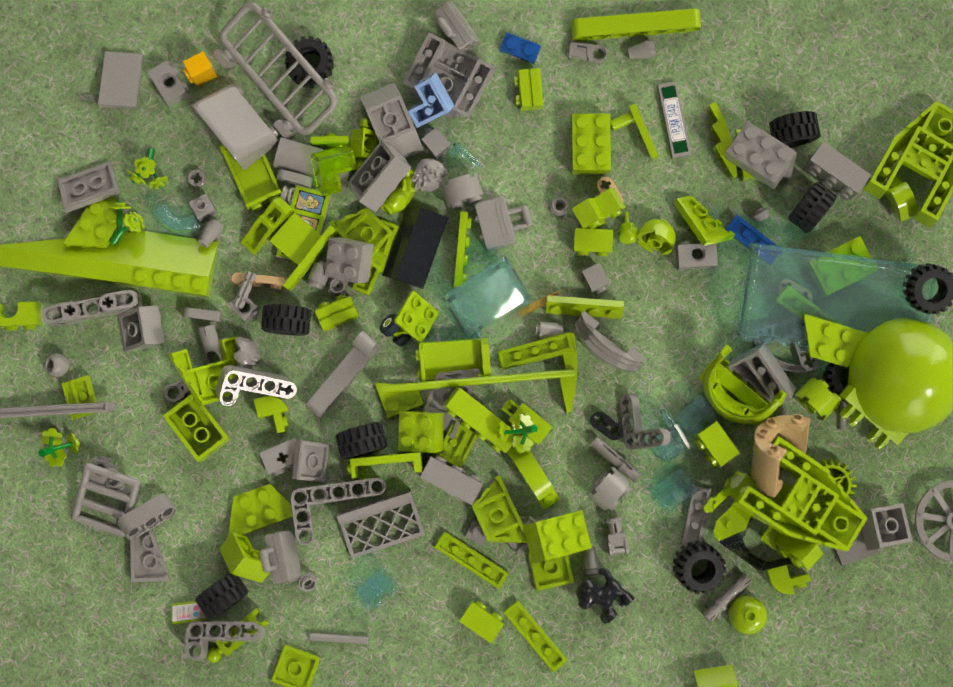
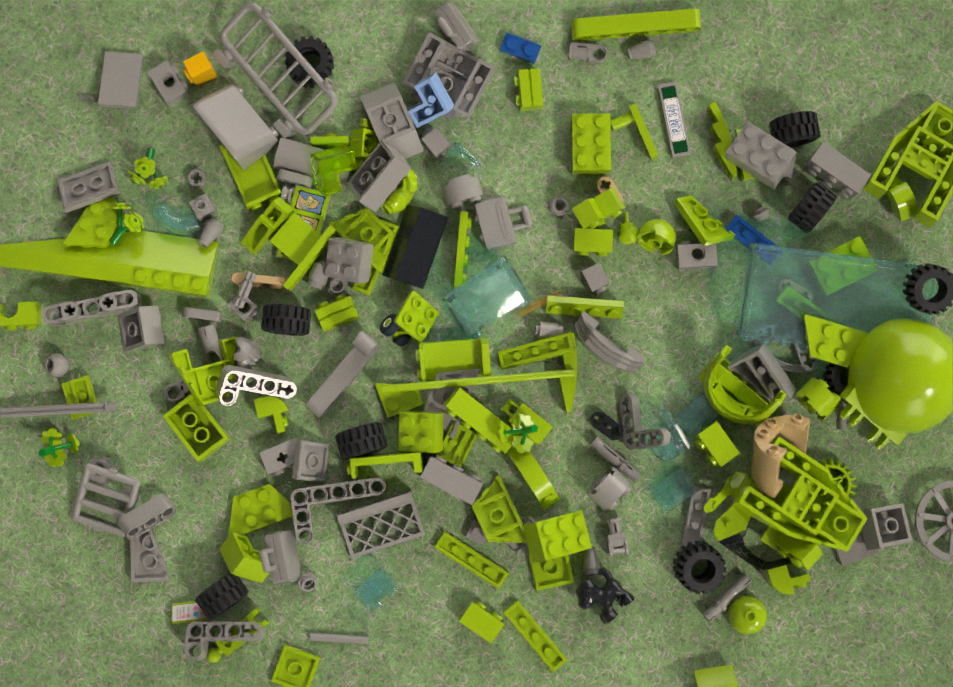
light grey bush [106,479,125,492] -> none
light grey hair [411,158,448,192] -> none

